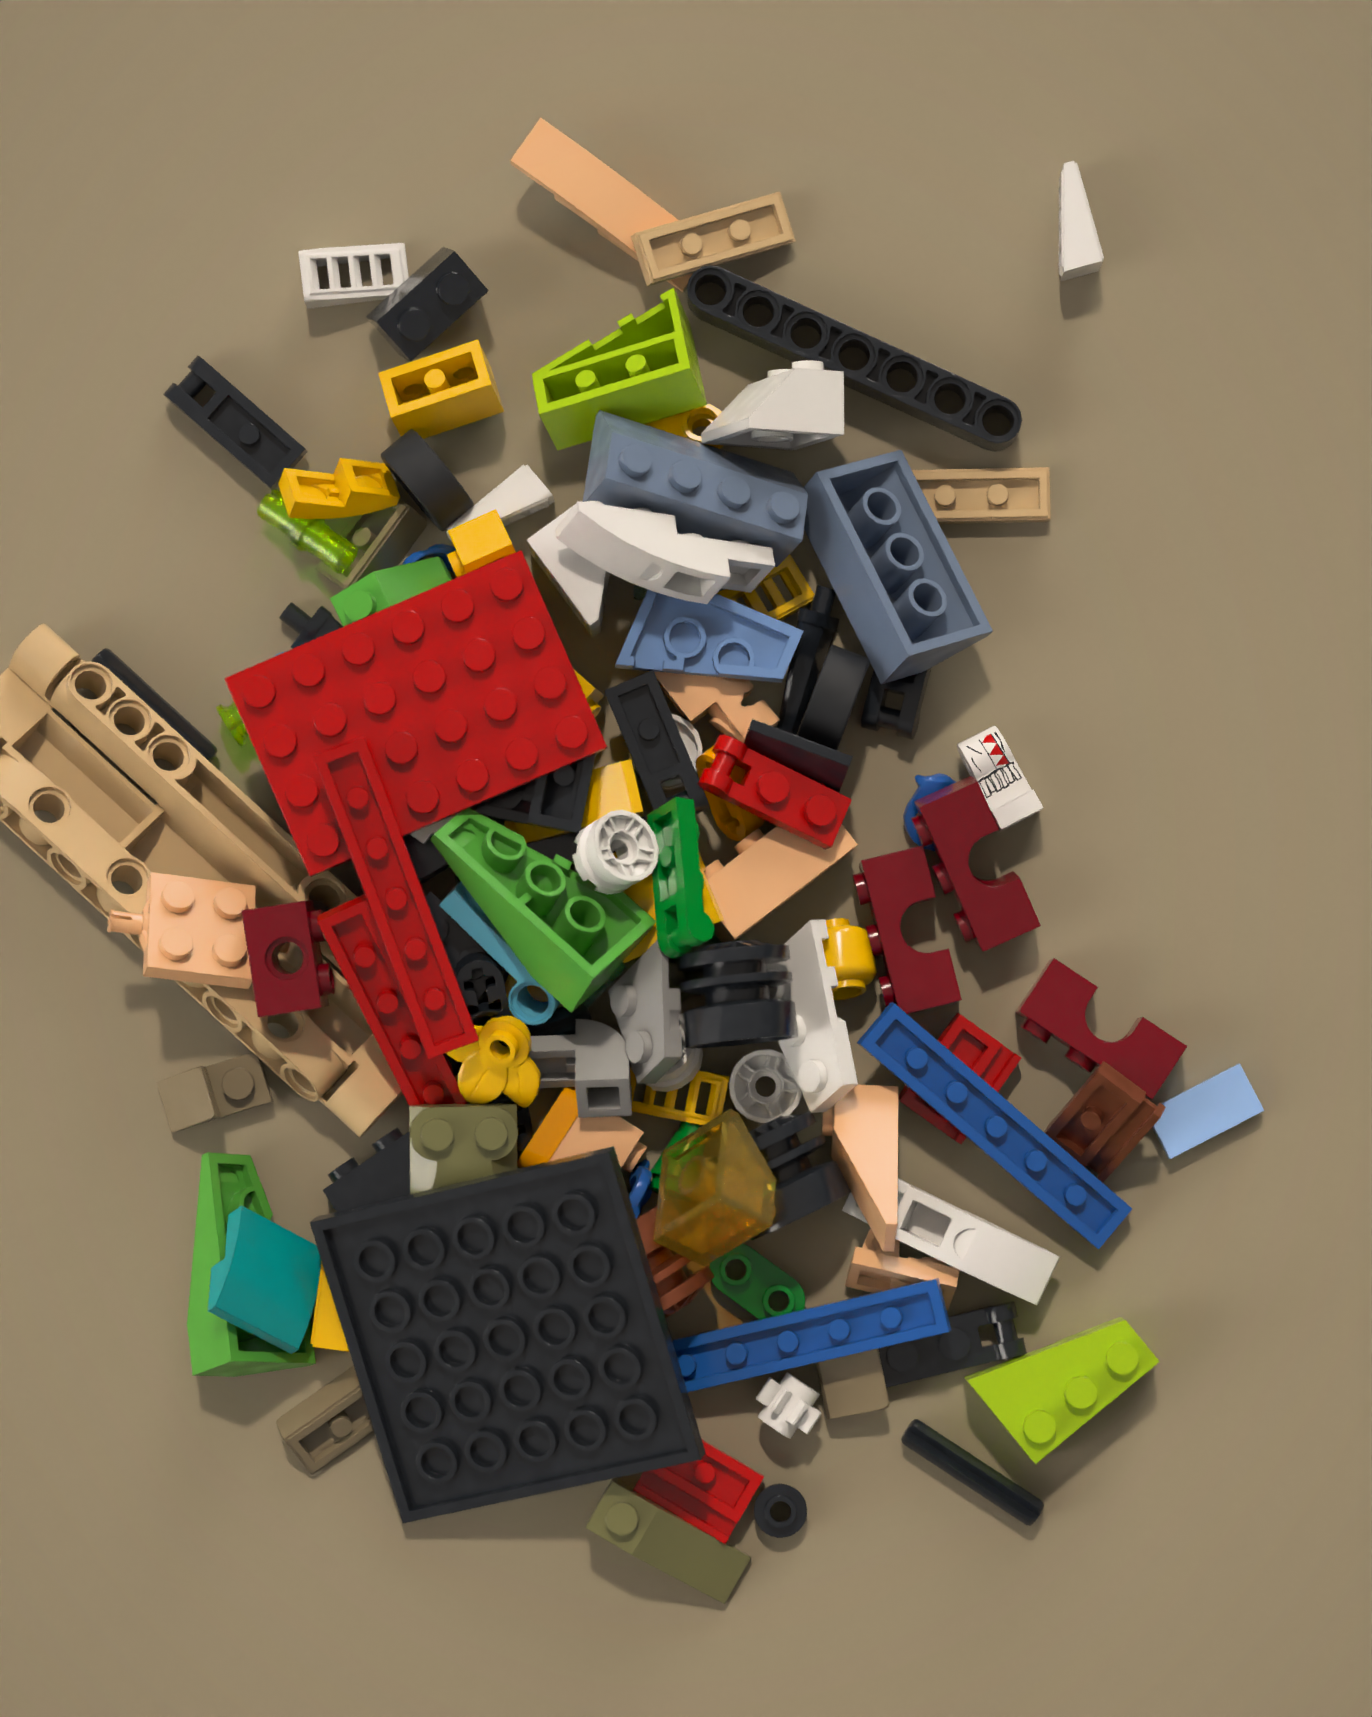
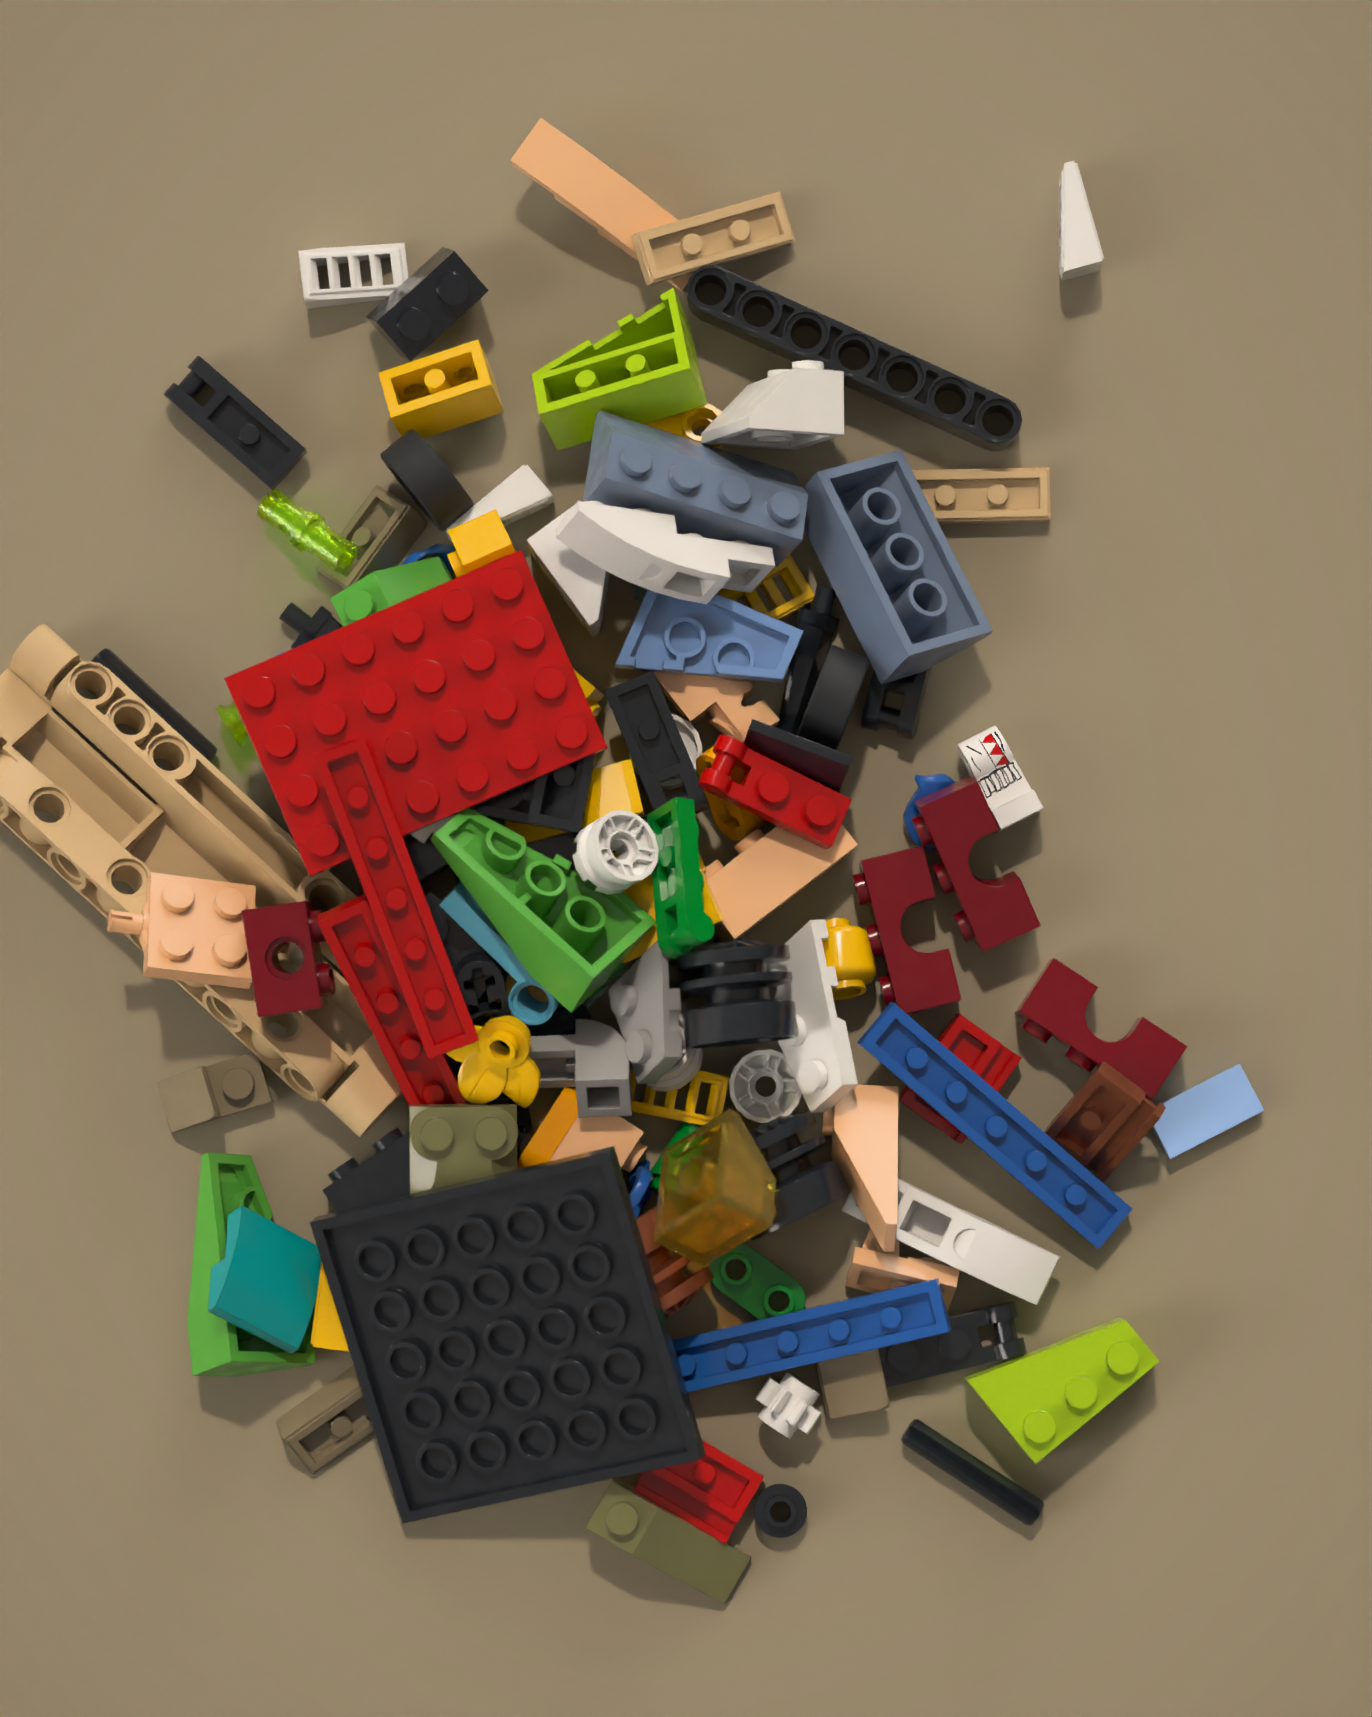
yellow slope [278,458,400,519] -> none

